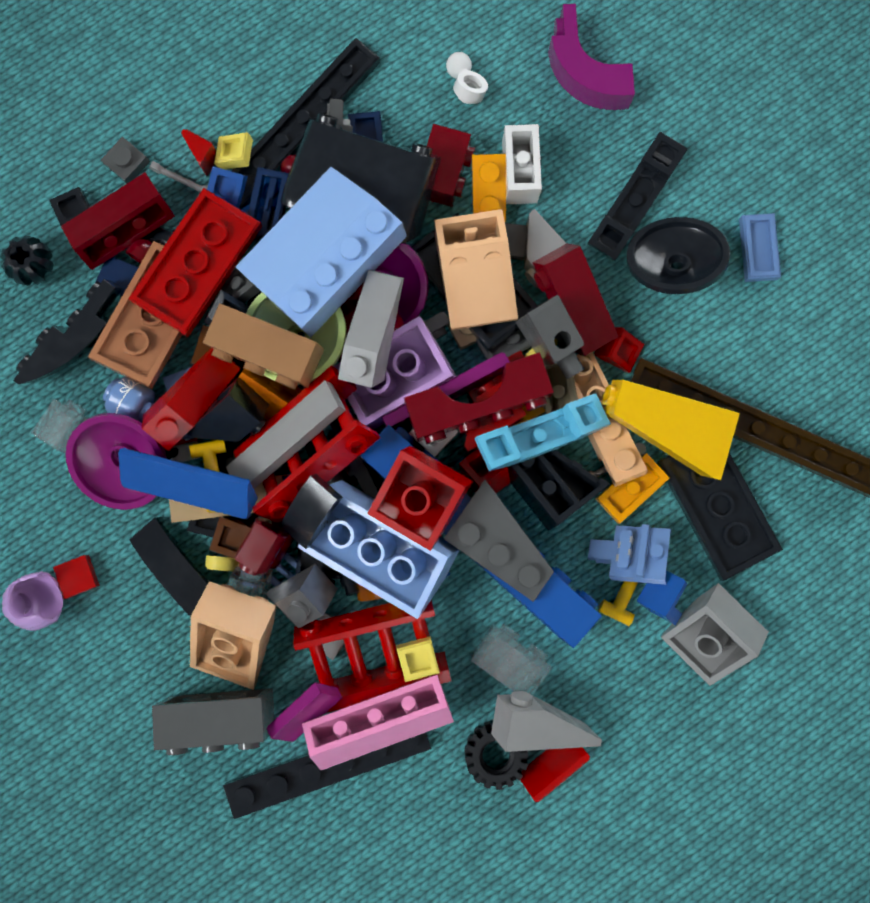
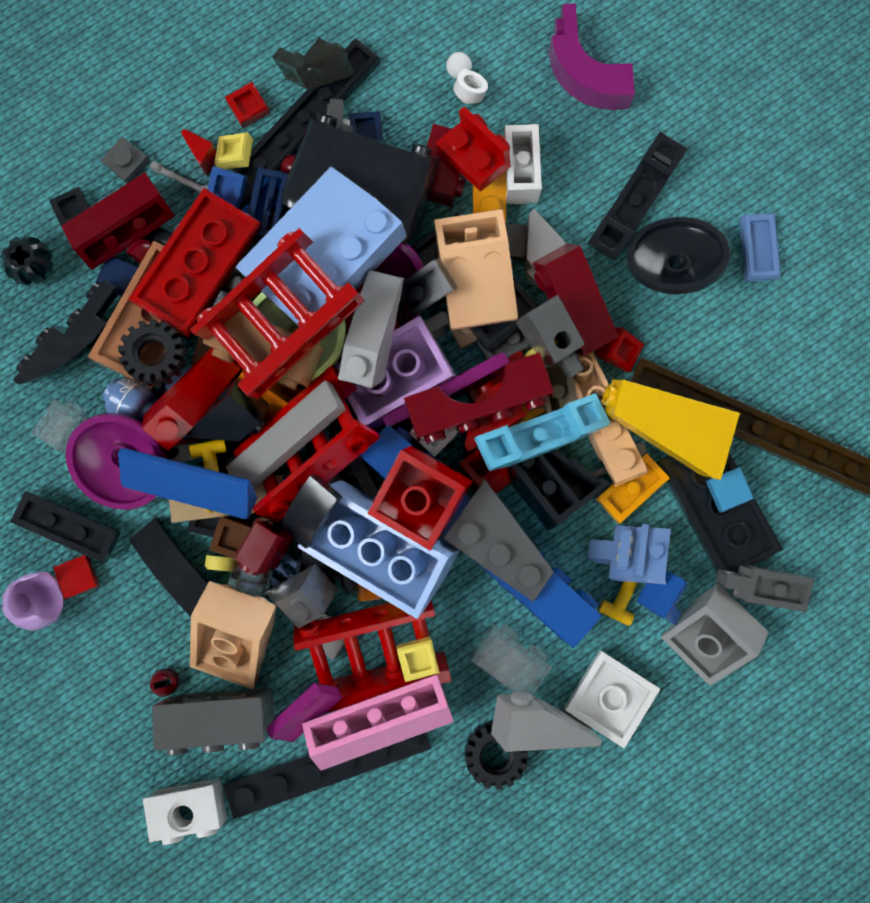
red slope [520,747,590,802] -> none
none -> black plate [10,491,121,563]
none -> black tyre [118,320,187,388]
none -> white brick [143,777,227,845]
none -> dark red hinge [150,668,180,697]
none -> red fence [190,228,366,399]
none -> red tile [225,81,270,128]
none -> clear smoke slope [272,38,354,90]
none -> black plate [396,258,458,325]
none -> red bracket [435,107,511,192]
none -> white plate [564,650,660,748]
none -> dark azure tile [706,467,754,512]
none -> dark grey hinge [716,565,815,612]

